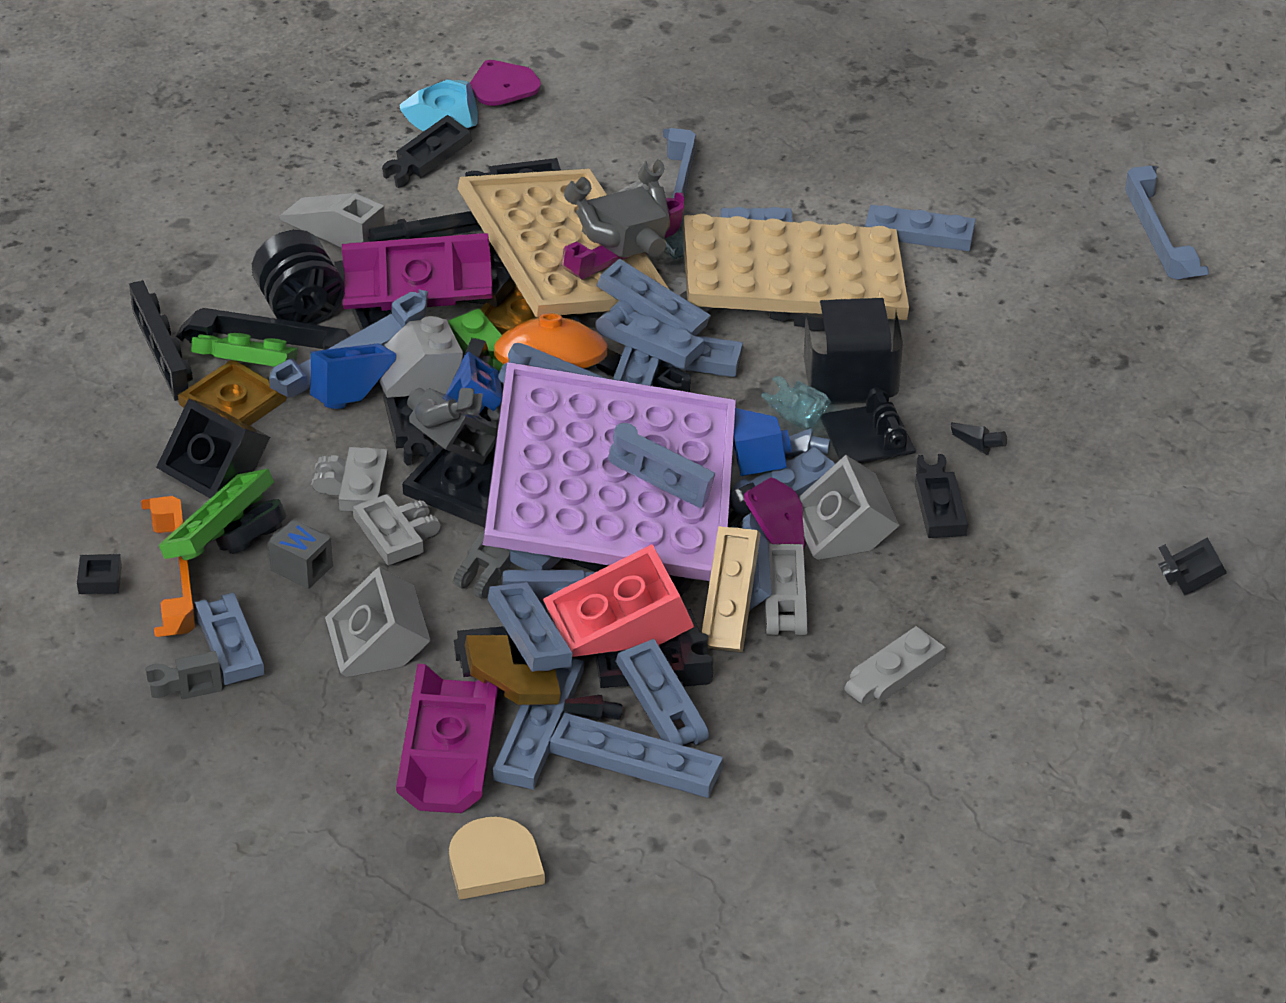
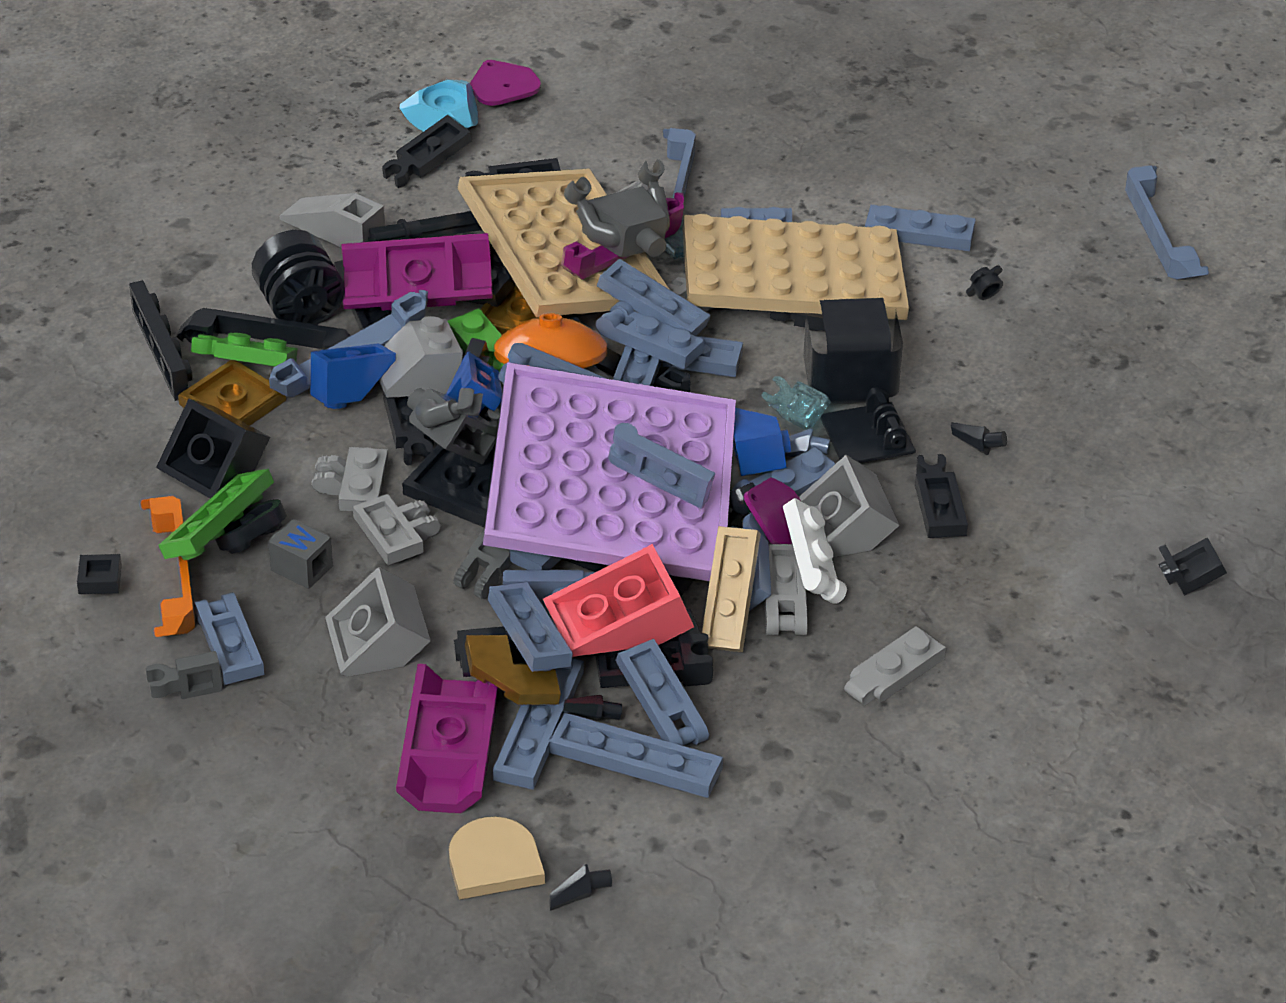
none -> black bar [549,864,612,911]
none -> white plate [783,498,847,604]
none -> black plate [966,265,1003,300]

